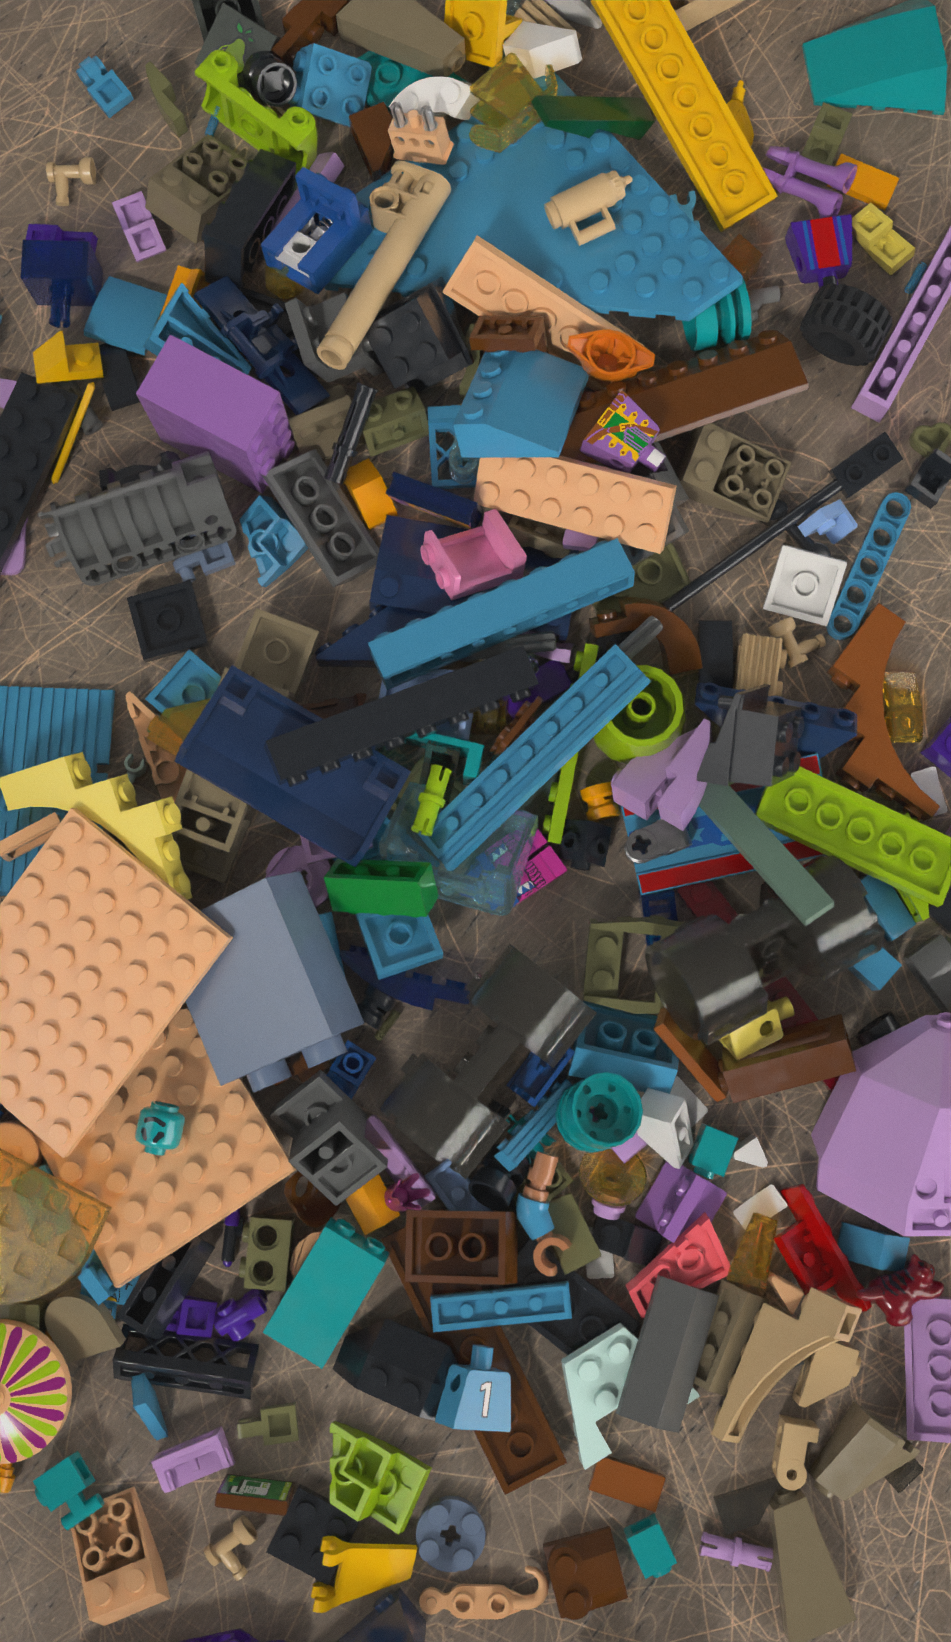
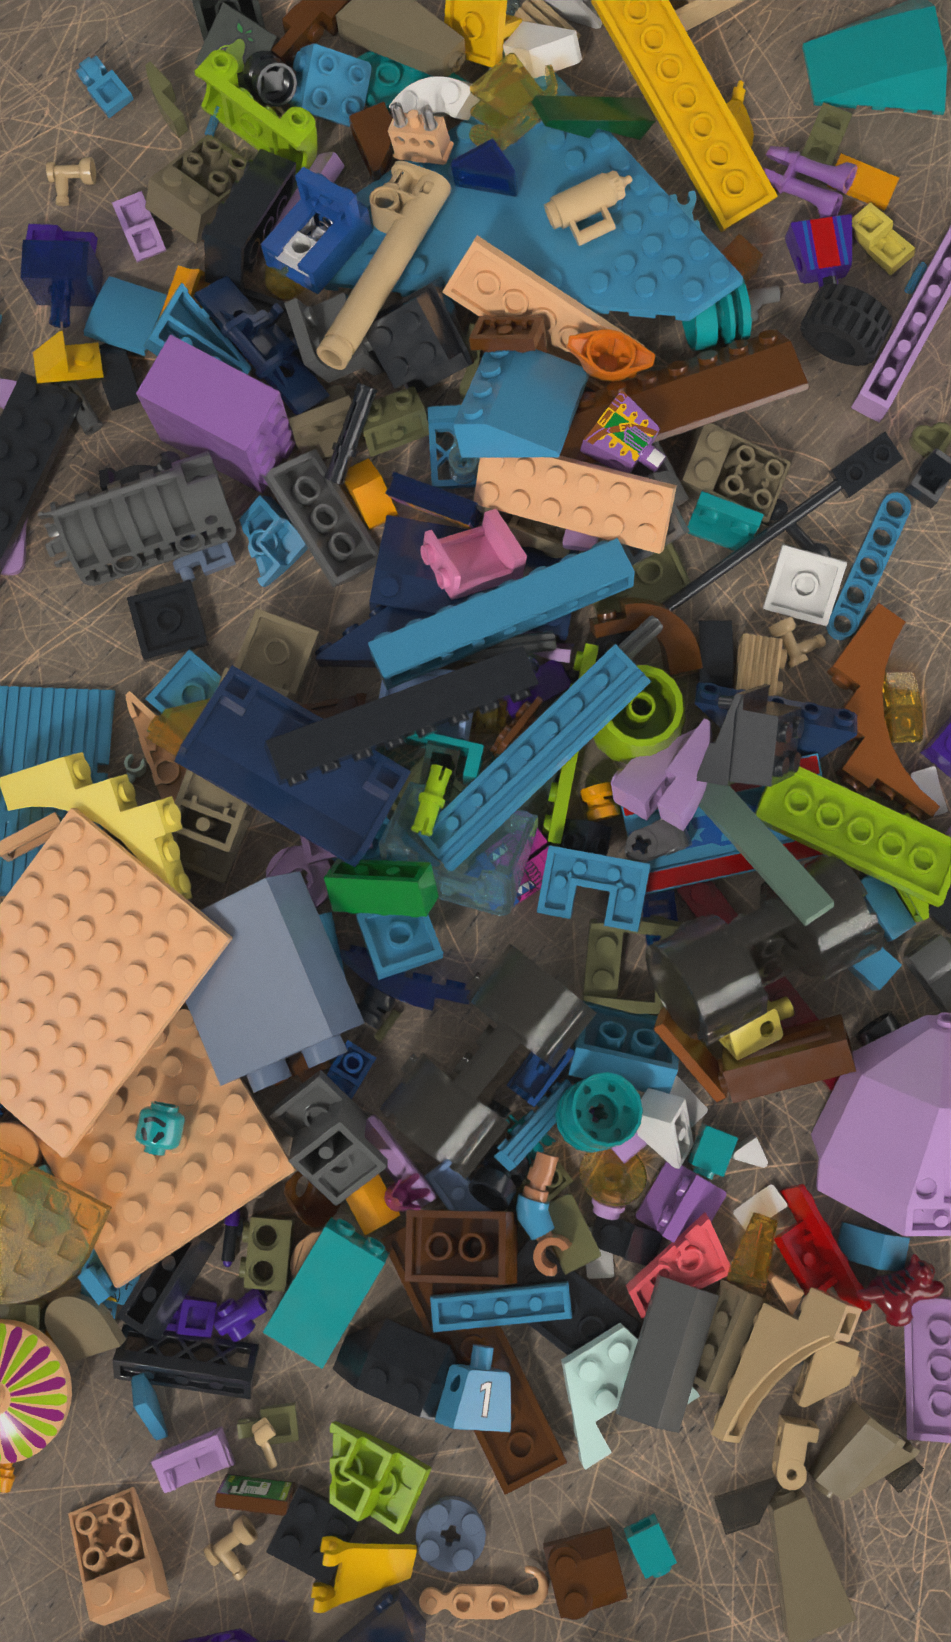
teal brick [33,1451,104,1531] -> none
yellow axle [51,382,96,484] -> none
dark orange tile [588,1456,666,1512] -> none
lavender pin [699,1531,773,1572] -> none
light blue bracket [798,499,858,544] -> none
none -> tan hand [251,1417,277,1469]
none -> clear blue slope [451,138,518,197]
none -> dark azure plate [537,845,651,932]
none -> teal bracket [687,491,764,551]

